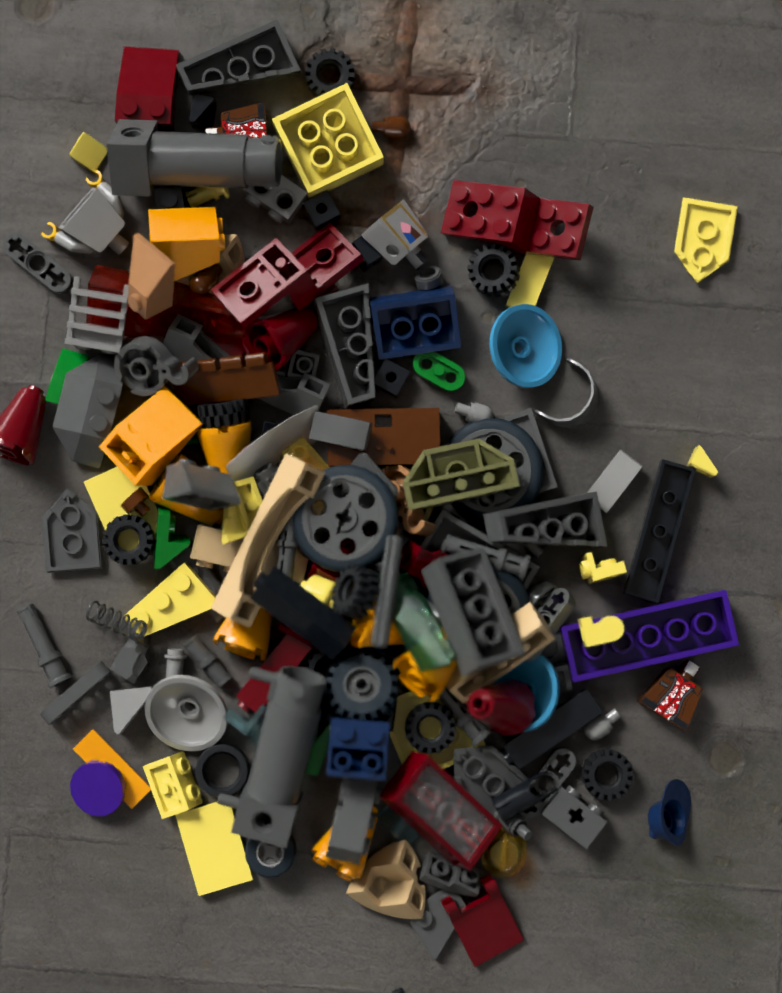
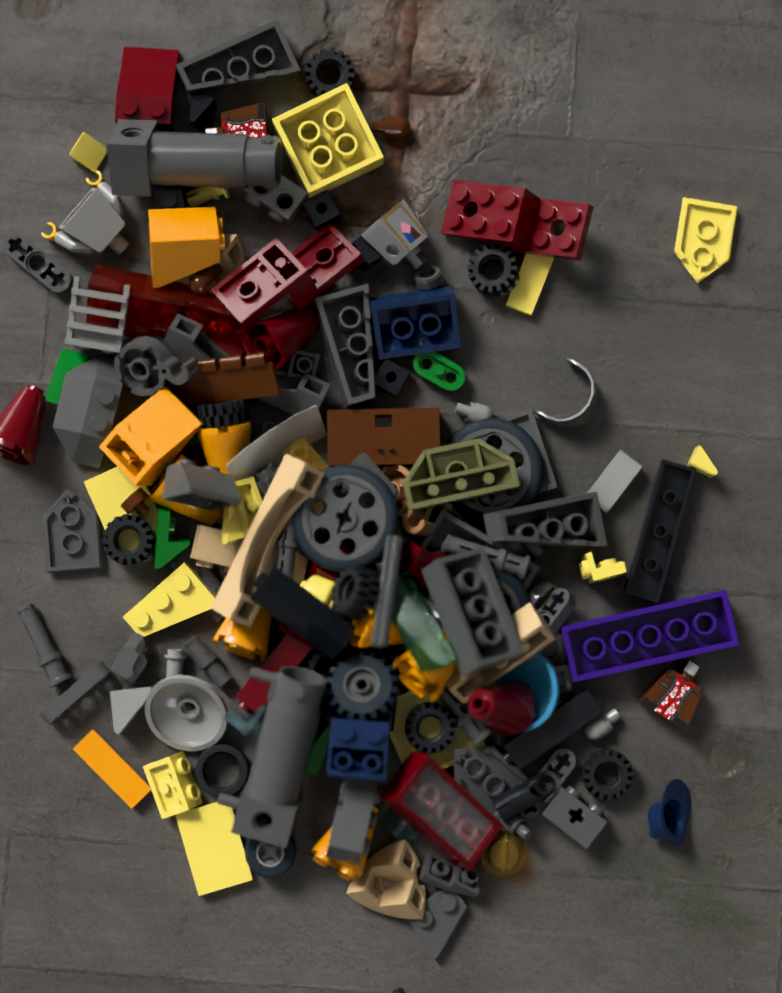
dark purple tile [70,760,126,816] -> none
dark grey piece [86,600,147,642] -> none
medium nougat slope [127,233,175,319] -> none
dark grey slope [309,411,373,451] -> none
dark red flag [440,874,524,967] -> none
dark azure dish [490,304,562,388] -> none
light yellow leg [578,616,624,647] -> none

